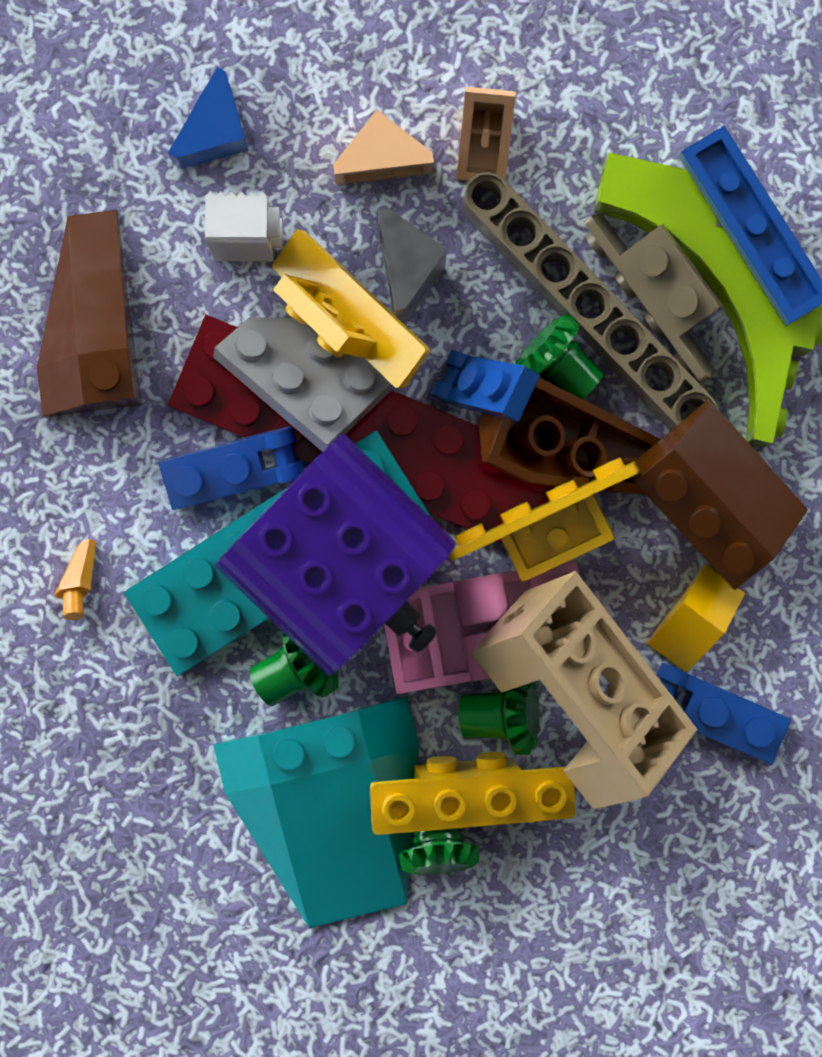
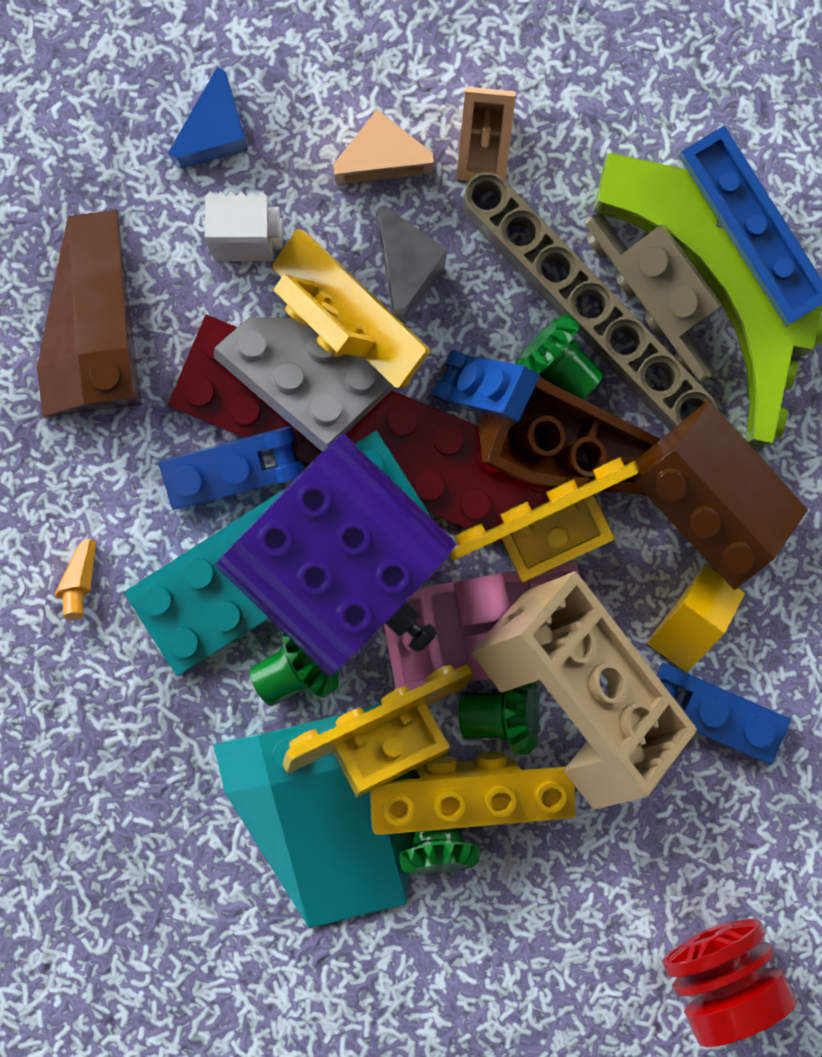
none -> yellow bracket [282,664,474,797]
none -> red wheel [661,918,797,1047]

